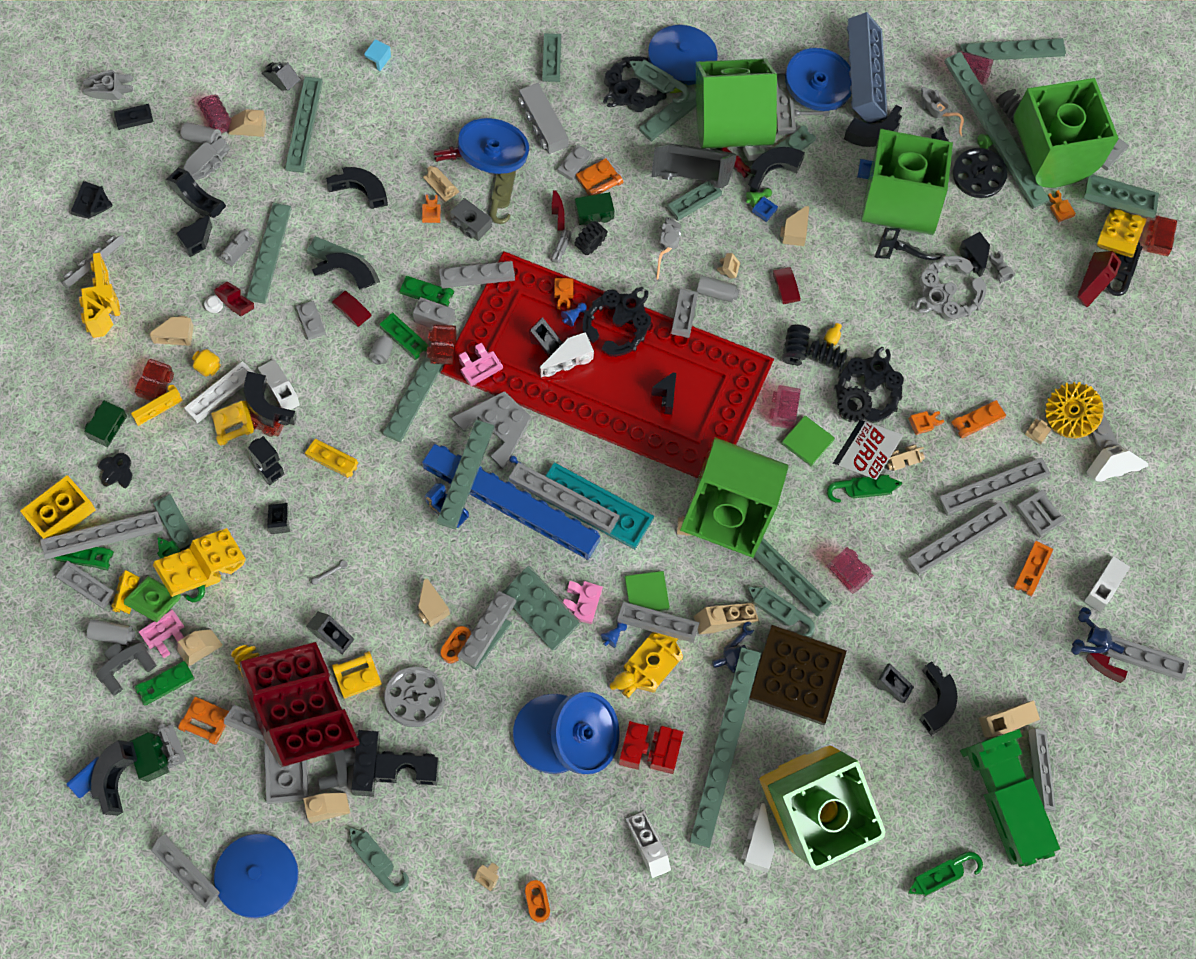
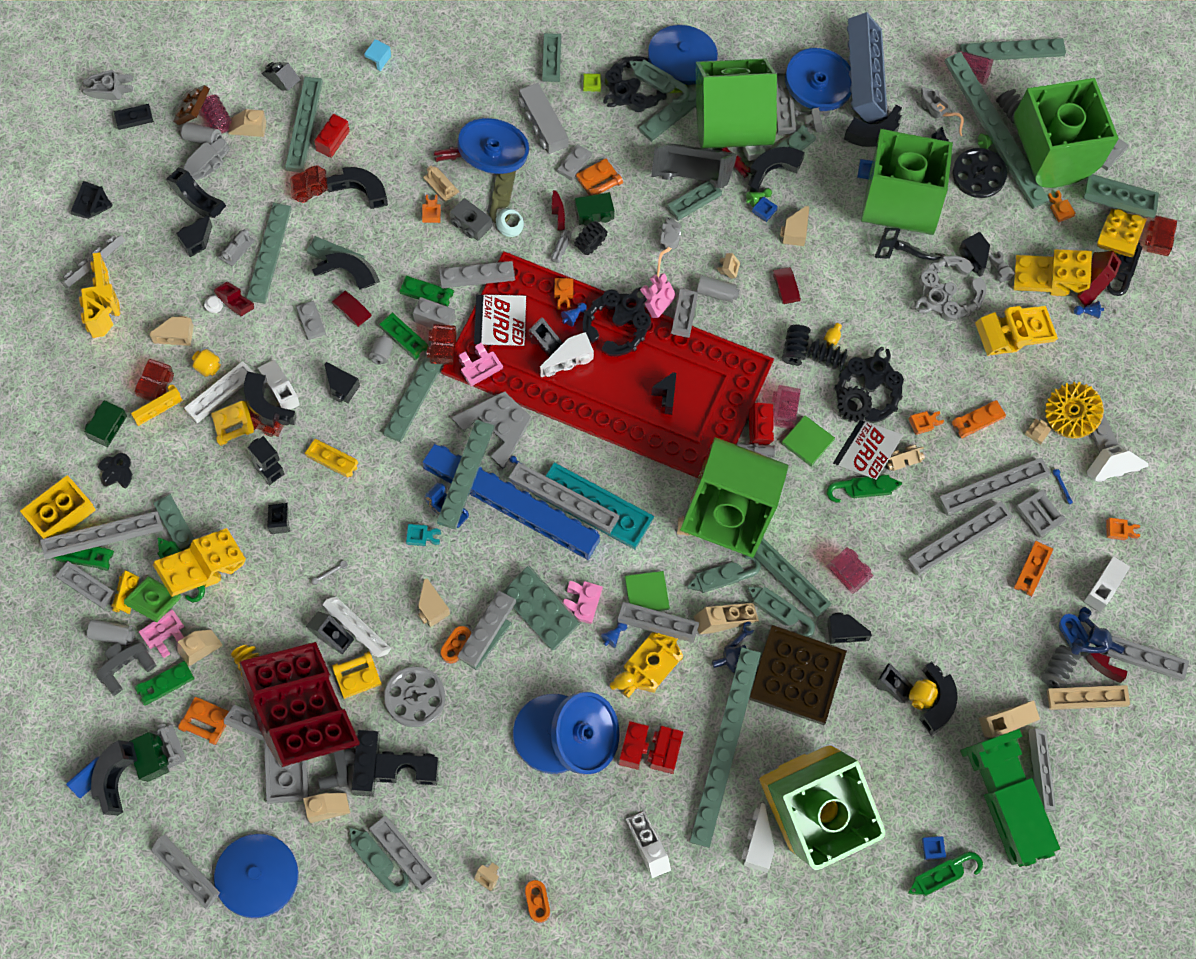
none -> reddish brown plate [173,85,210,125]
none -> clear red brick [290,165,328,203]
none -> red brick [314,114,350,158]
none -> white plate [323,597,392,657]
none -> black slope [324,362,360,404]
none -> light grey plate [369,816,438,893]
none -> teal plate [406,524,441,546]
none -> sticker [474,295,526,346]
none -> light aqua piece [496,208,524,237]
none -> lime tile [583,74,601,92]
none -> bright pink plate [640,273,677,318]
none -> sand green plate [687,555,761,593]
none -> light grey pin [737,443,775,458]
none -> red brick [749,402,774,445]
none -> light grey tile [804,107,824,133]
none -> black slope [827,612,872,644]
none -> yellow head [909,679,939,710]
none -> blue plate [922,836,946,860]
none -> yellow piece [975,306,1058,356]
none -> yellow piece [1014,249,1092,296]
none -> dark grey piece [1041,645,1081,688]
none -> tan plate [1047,685,1130,710]
none -> blue hinge [1053,469,1073,504]
none -> blue plate [1059,614,1090,648]
none -> blue piece [1074,300,1104,319]
none -> orange plate [1106,518,1140,540]

